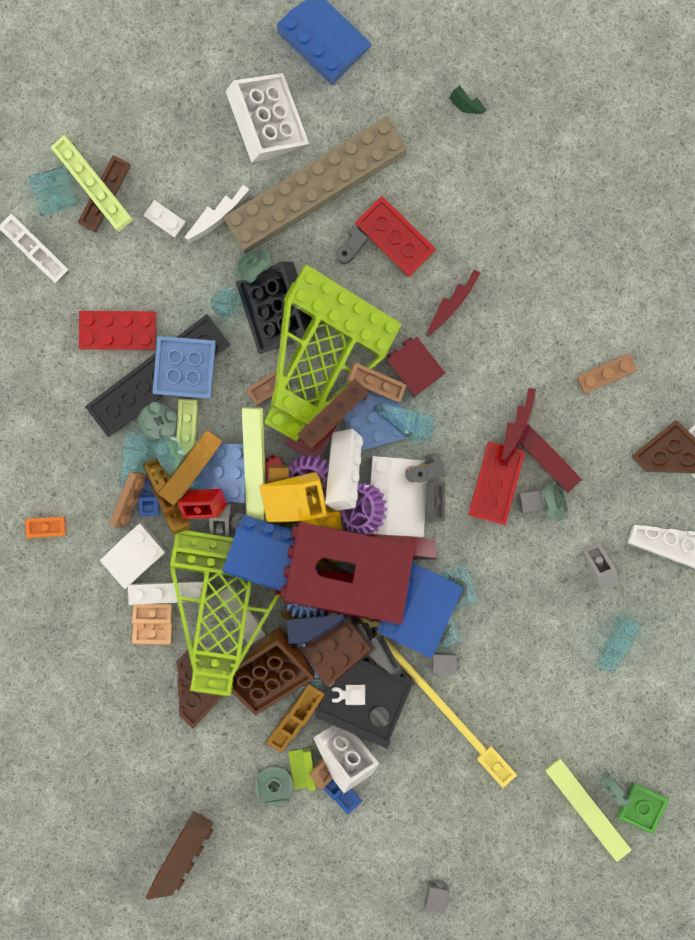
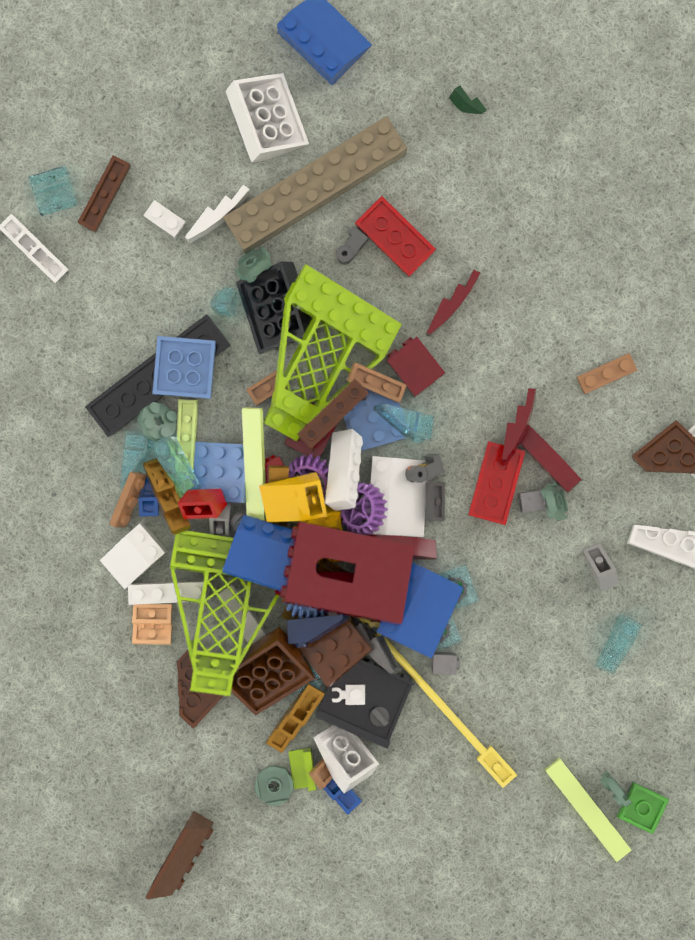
orange plate [25,516,66,538] -> none
yellowish green tile [50,135,133,232] -> none
red plate [79,311,157,350] -> none
pearl gold slope [158,429,222,505] -> none
flat silver brick [424,880,449,914] -> none

